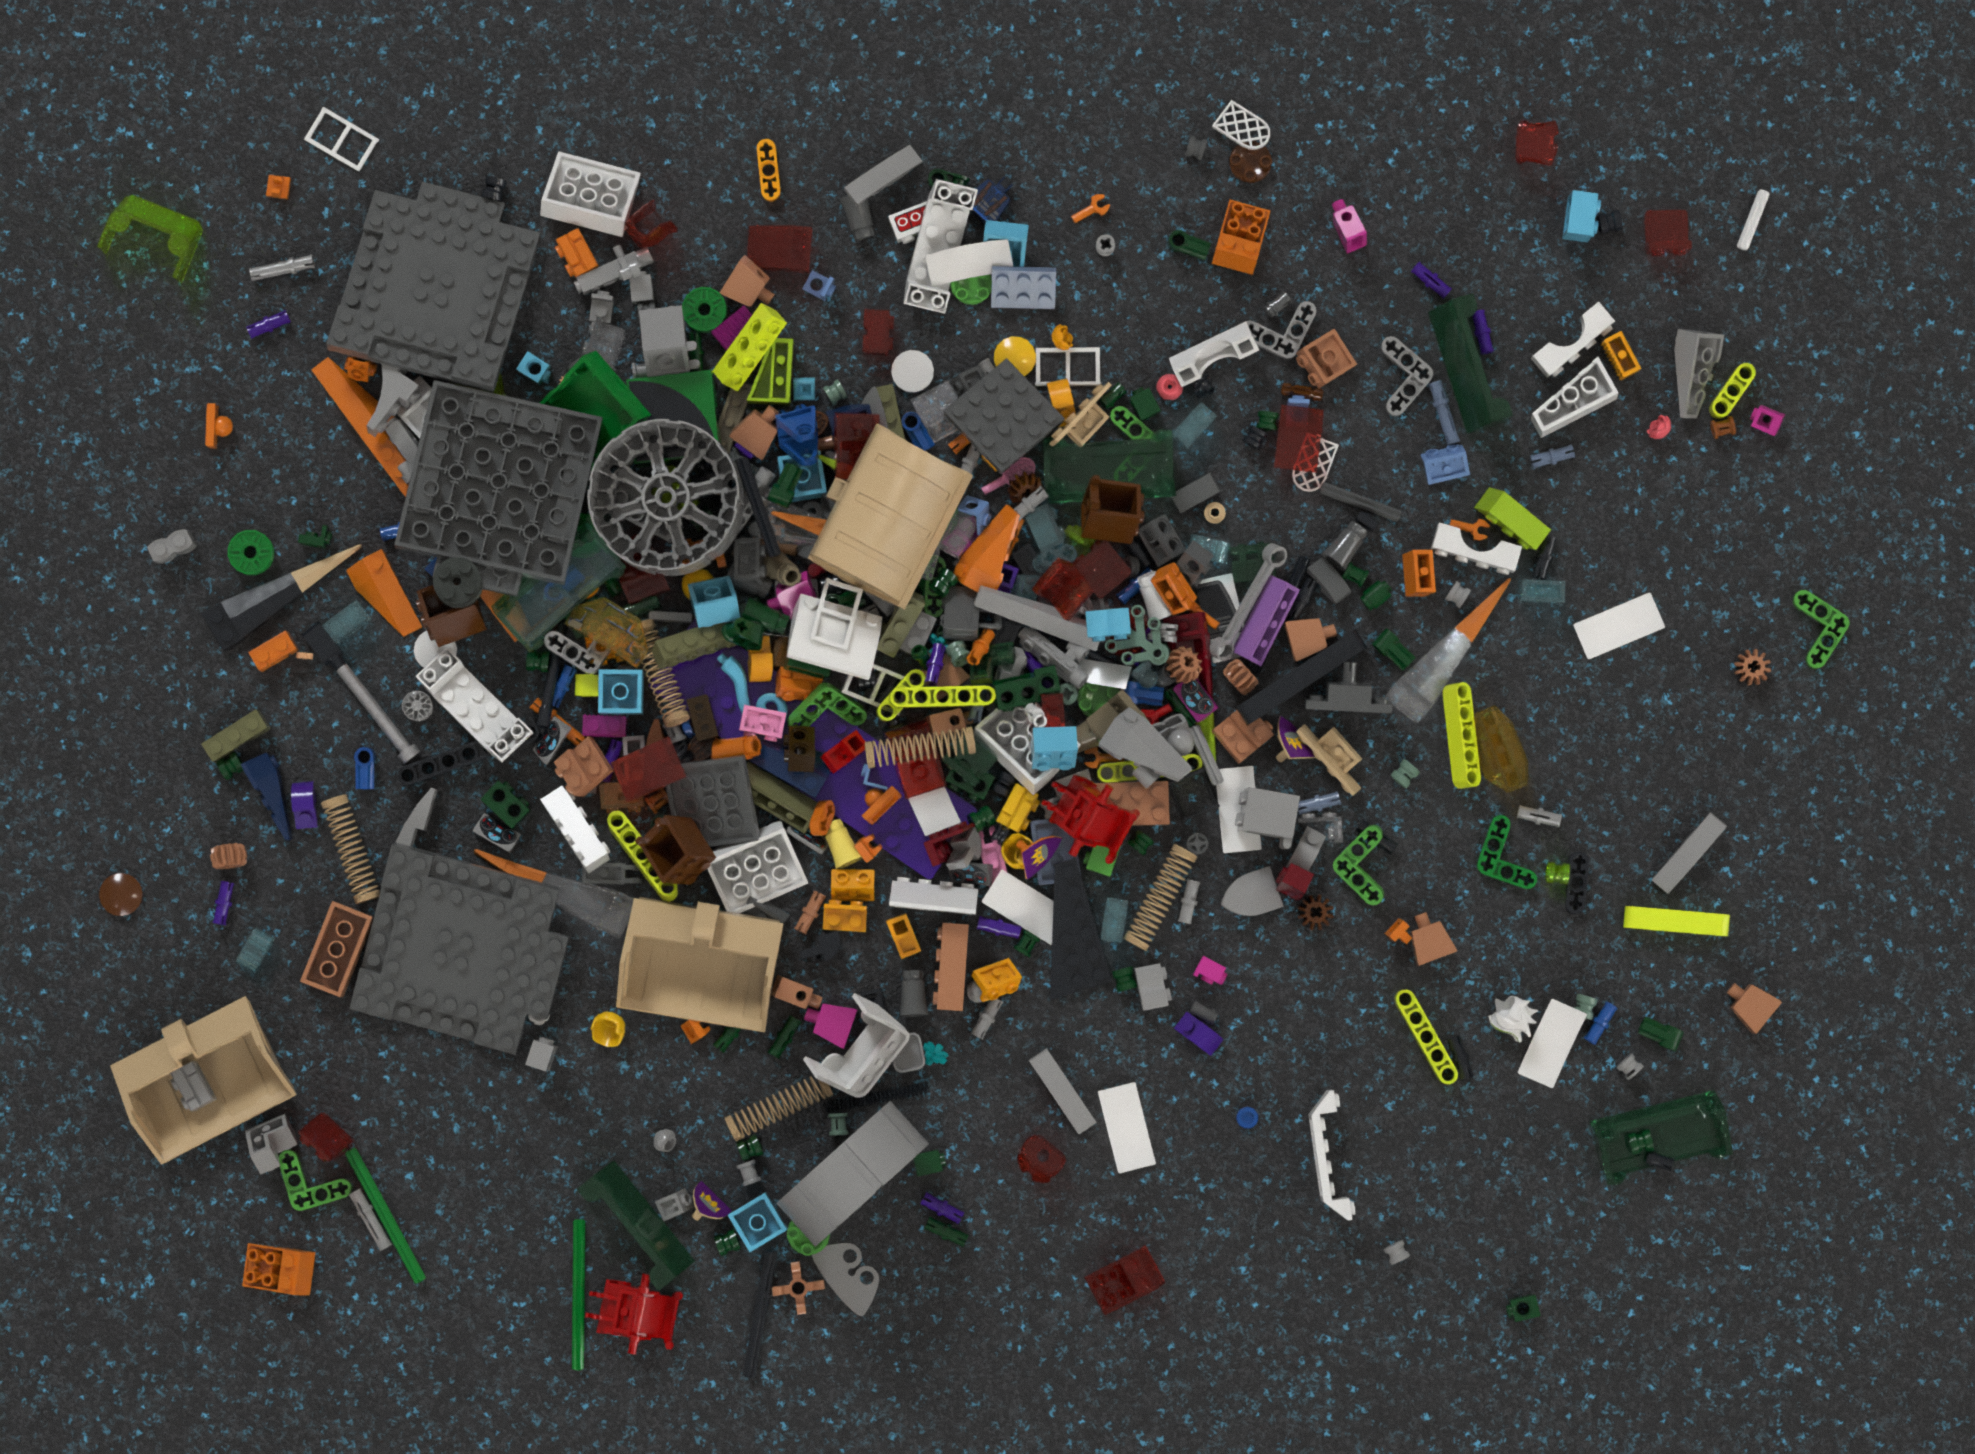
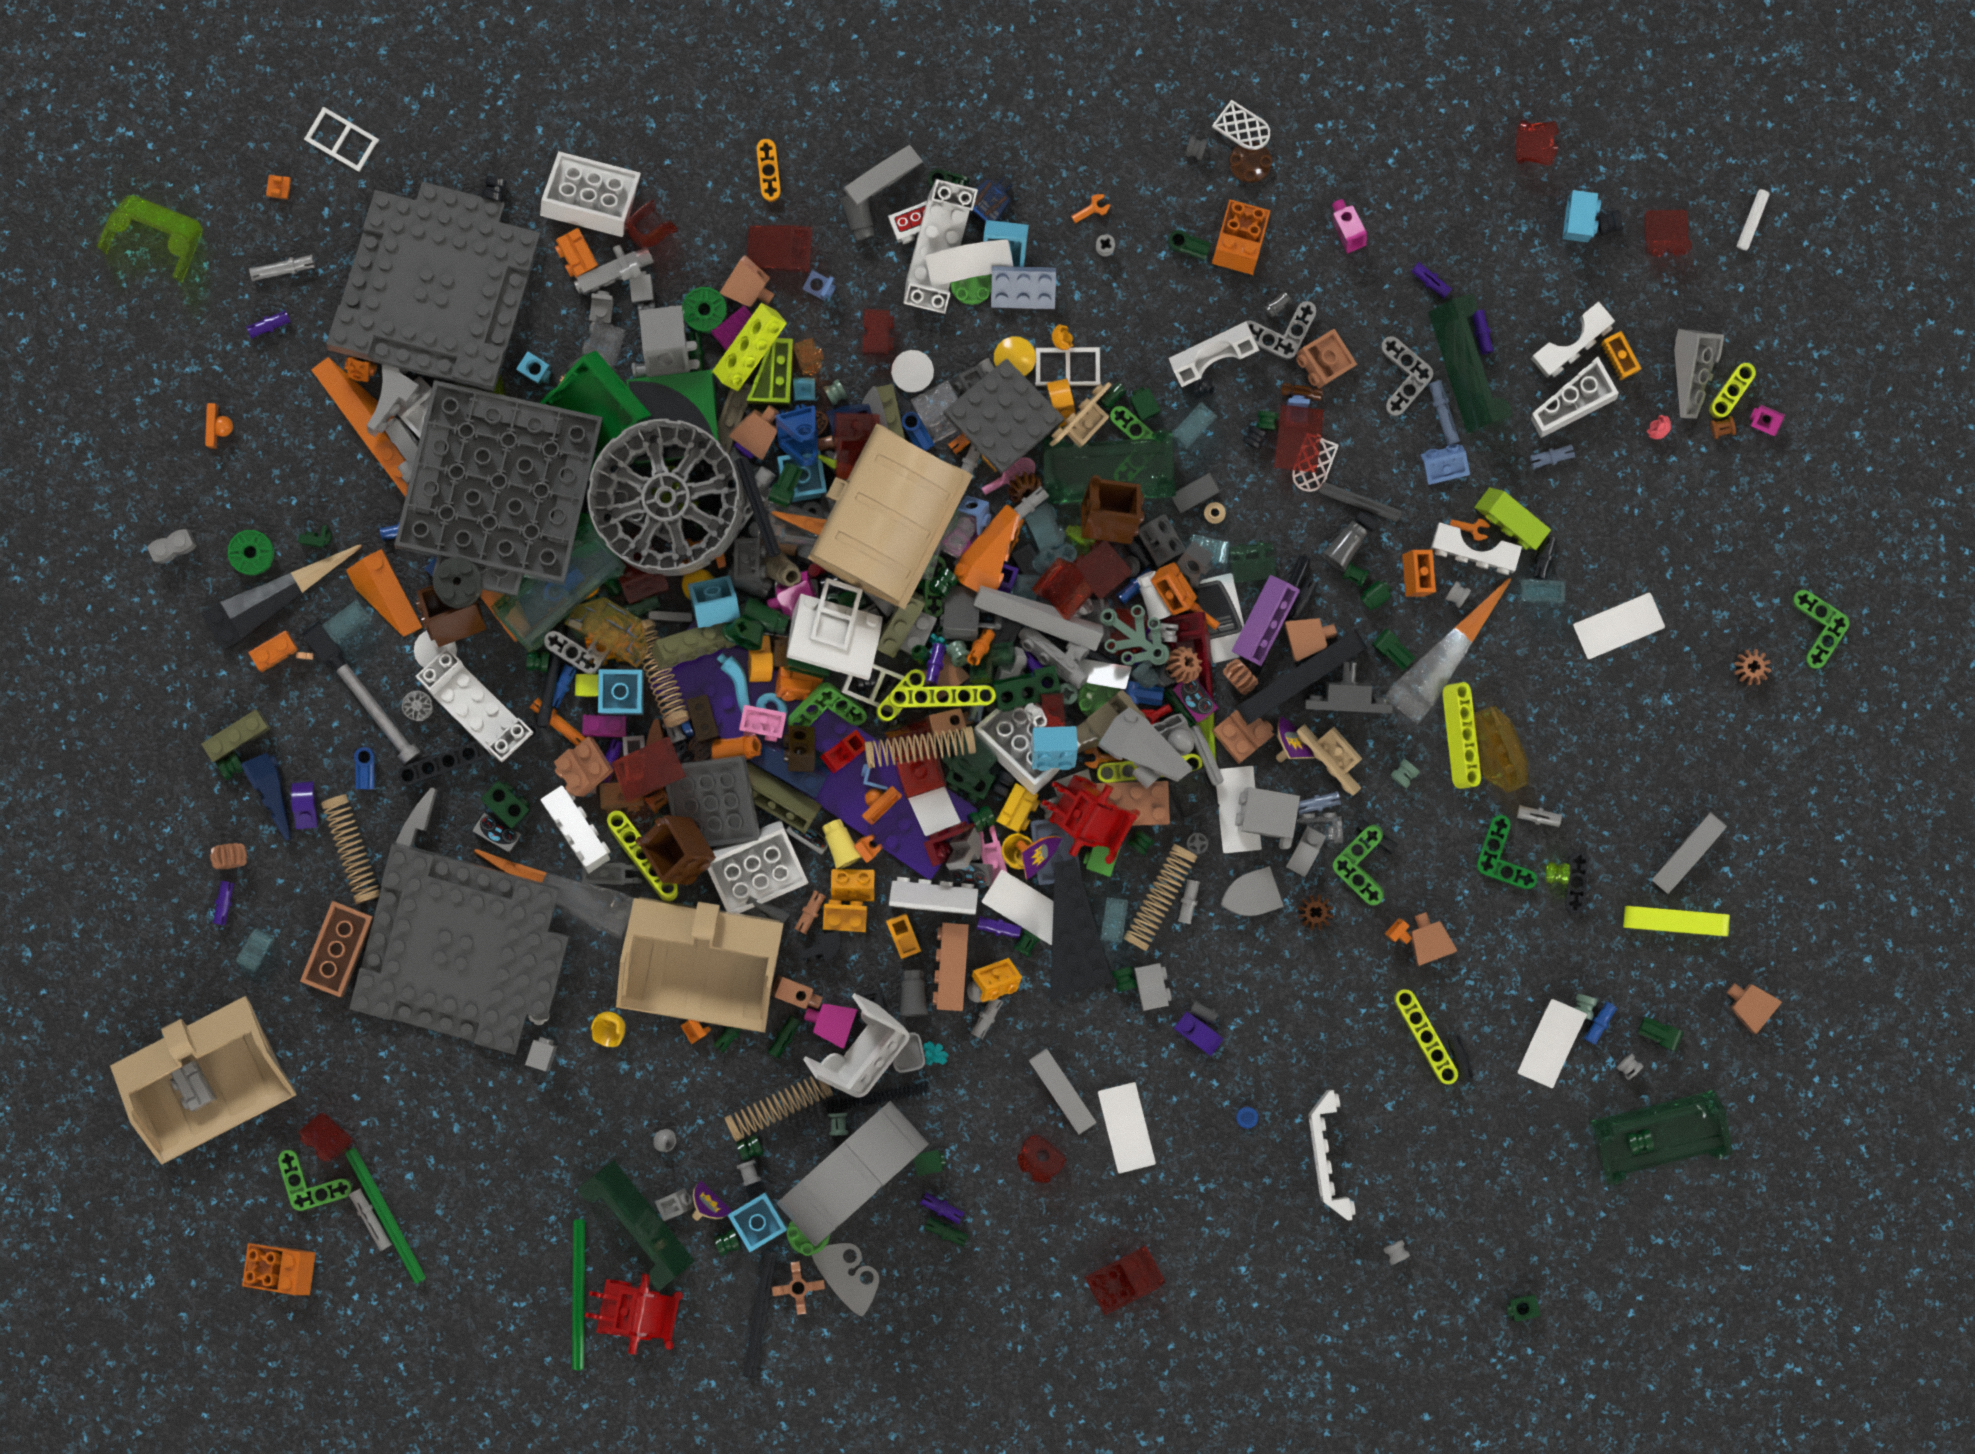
reddish brown dish [99,873,143,916] -> none
light grey brick [245,1114,298,1175] -> none
slope [533,716,572,765] -> none
orange beam [809,800,835,836] -> none
black bush [990,823,1009,845] -> none
medium azure brick [1085,608,1131,642] -> none
coral plate [1156,374,1183,400] -> none
dark pink brick [1193,956,1227,985] -> none
light grey piece [1210,543,1287,661] -> none
dark red brick [1275,863,1314,901] -> none
dark grey slope [1307,557,1351,605] -> none
white hair [1488,996,1538,1043] -> none
black pin [1645,1151,1674,1172] -> none
none -> clear orange brick [792,337,824,376]

